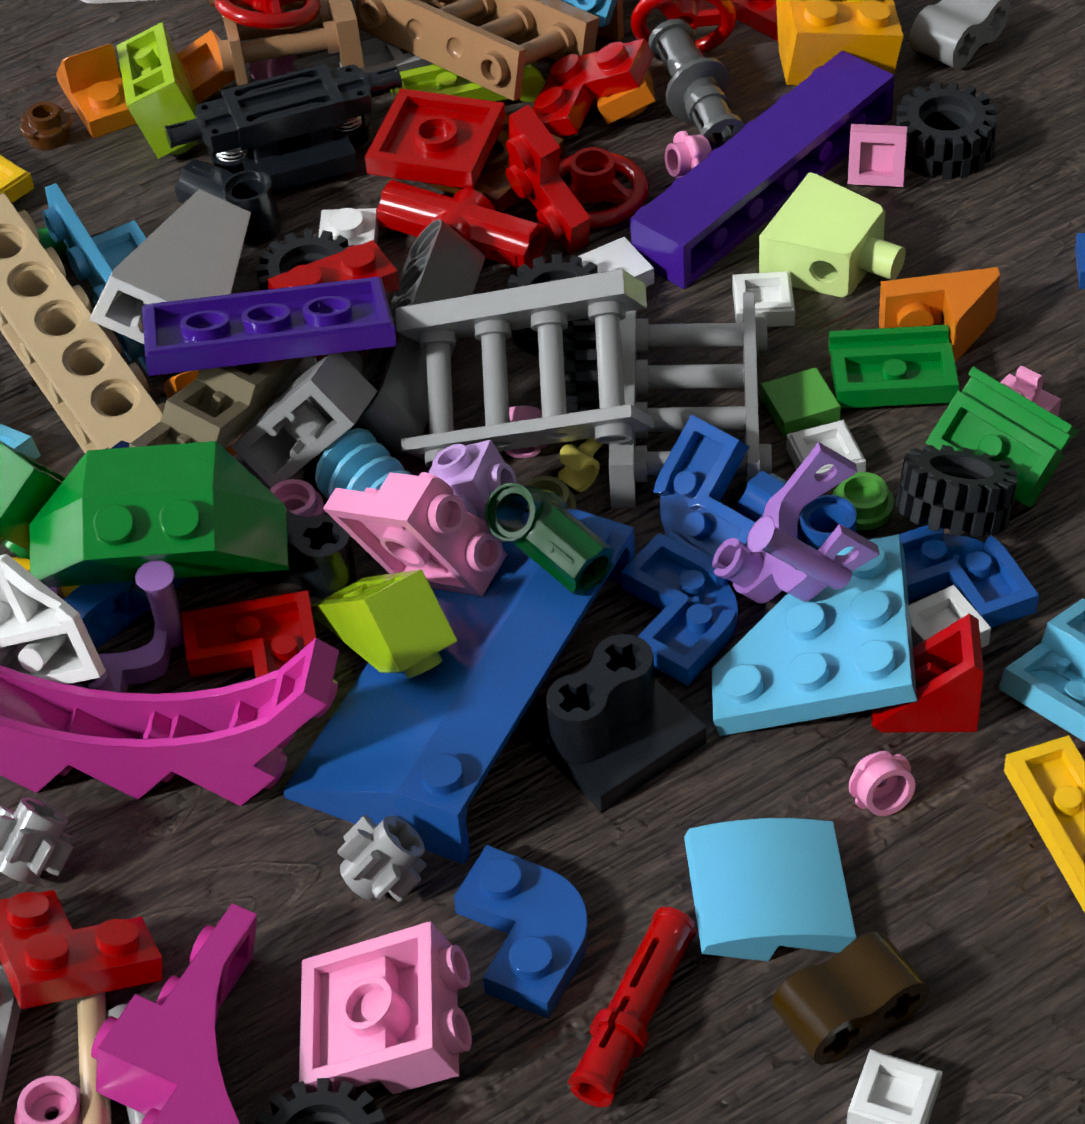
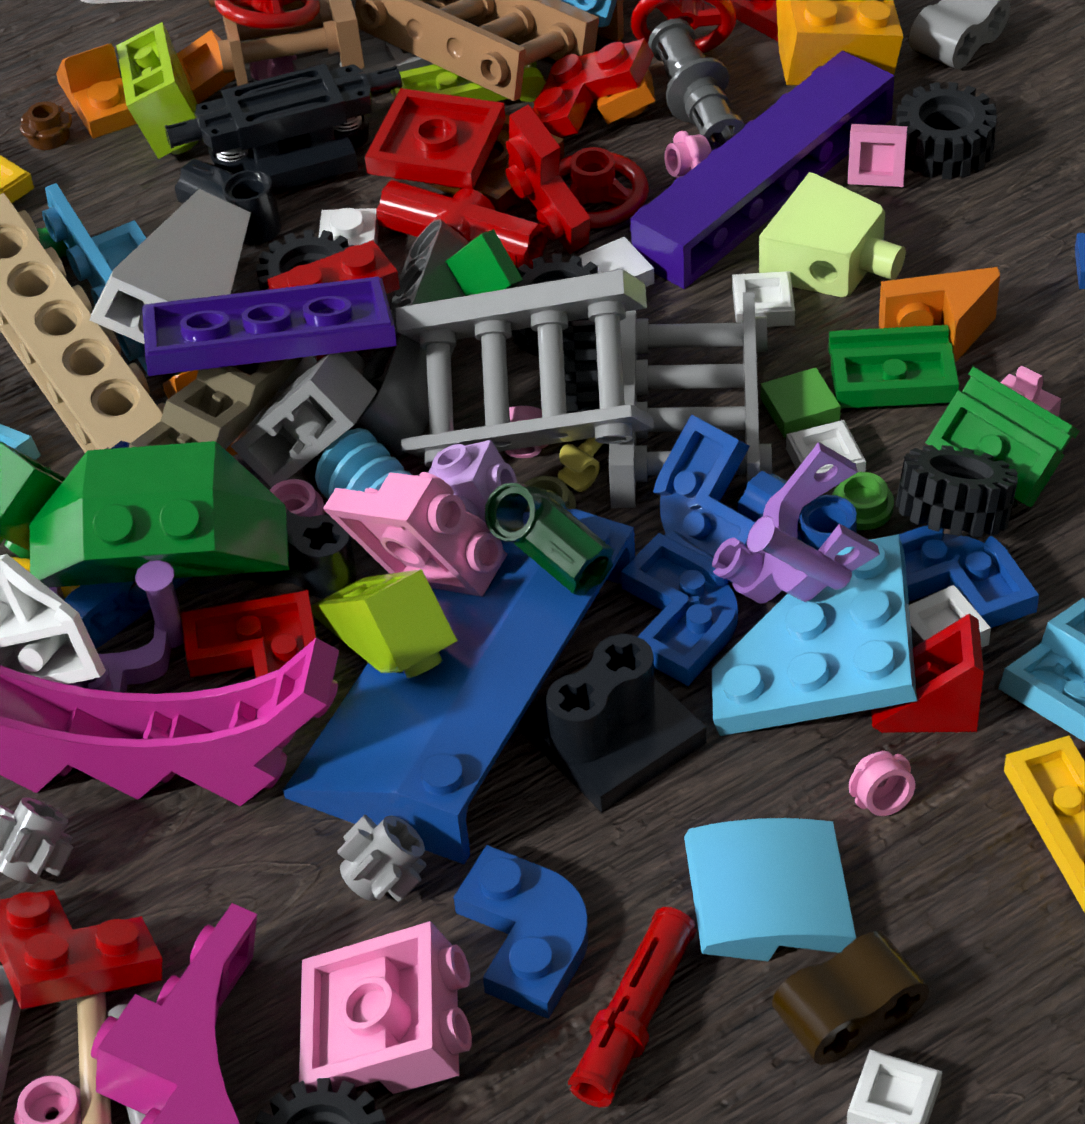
none -> green tile [445,229,523,296]

